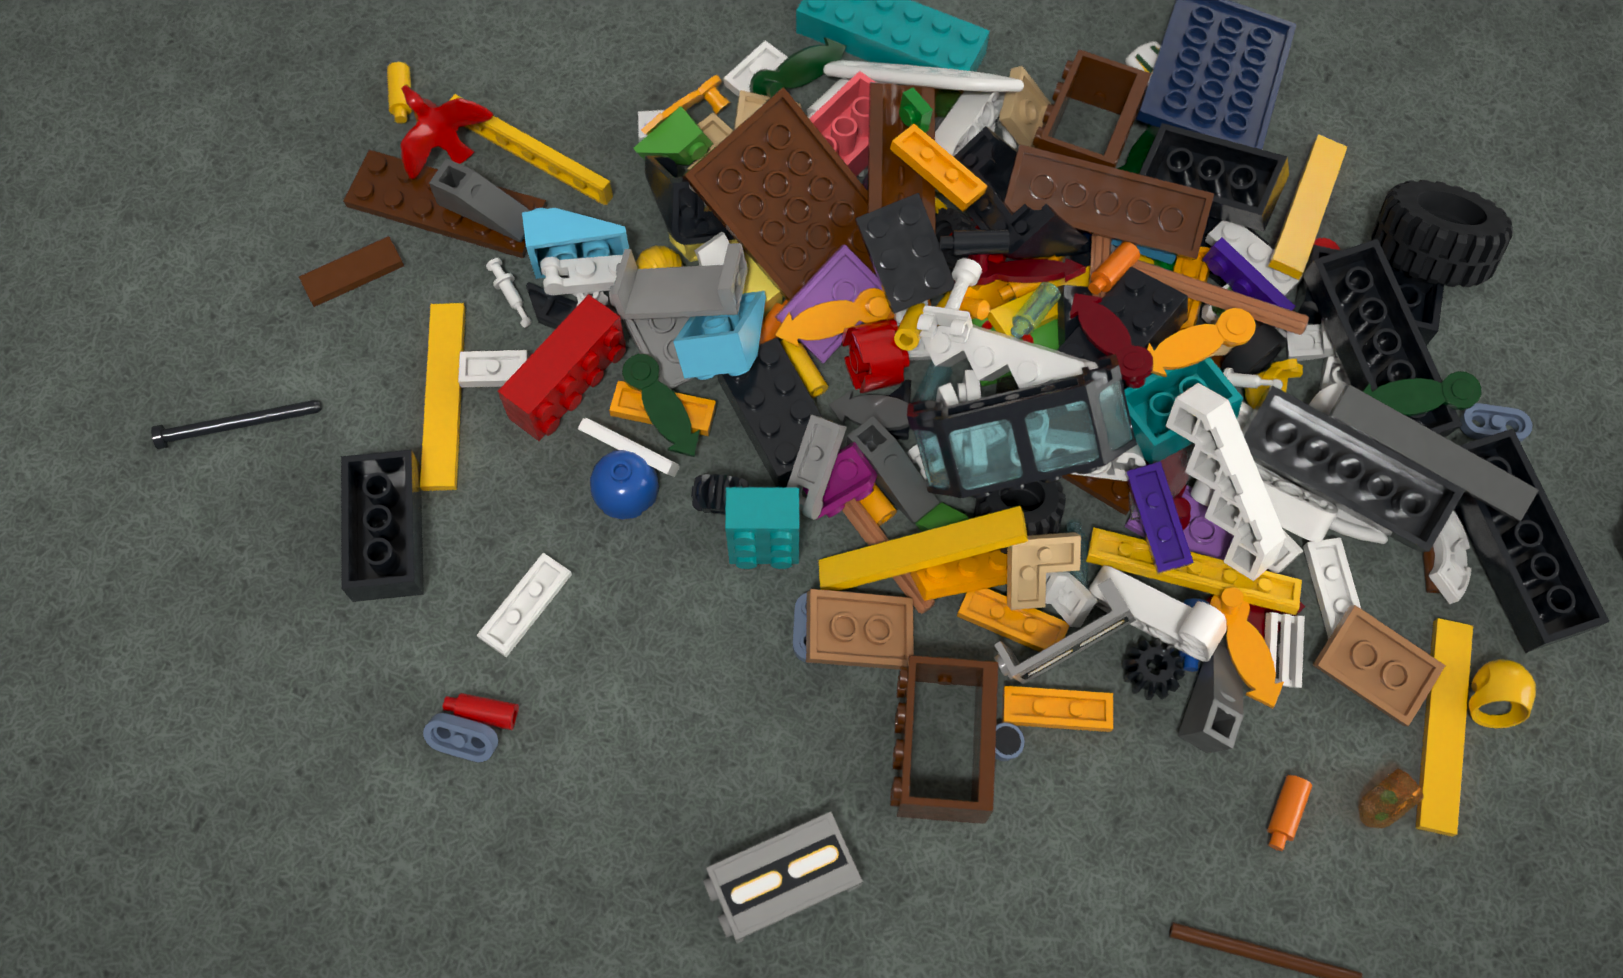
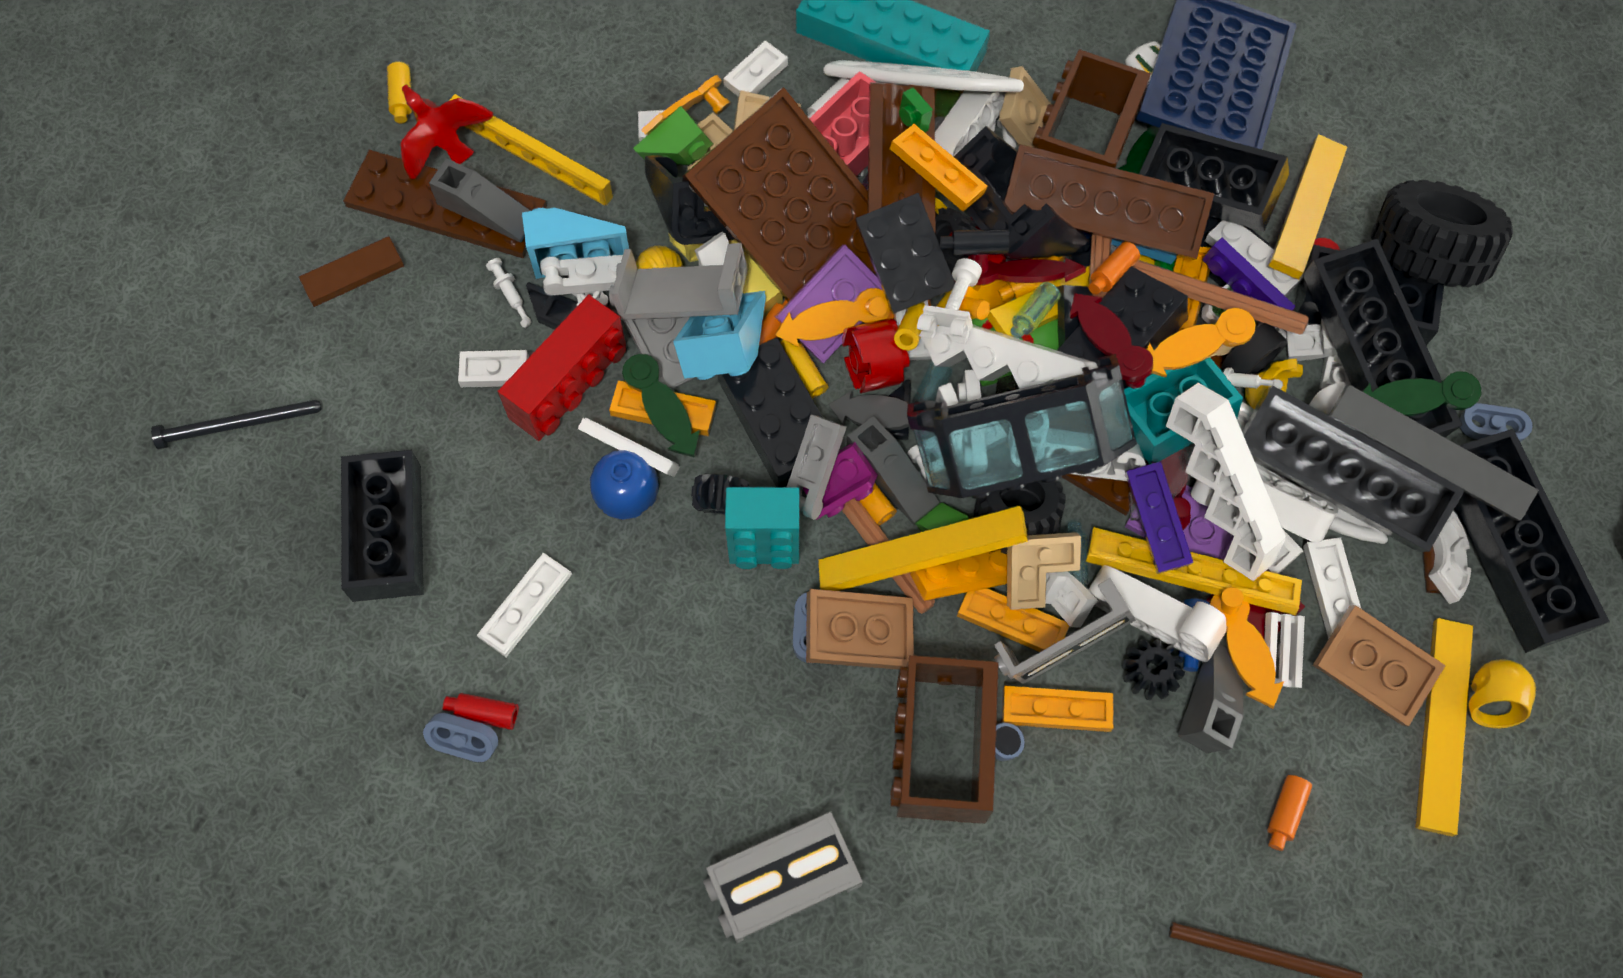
yellow tile [420,303,466,491] -> none
dark green brick [749,37,846,98] -> none
clear orange rock [1358,768,1424,828] -> none

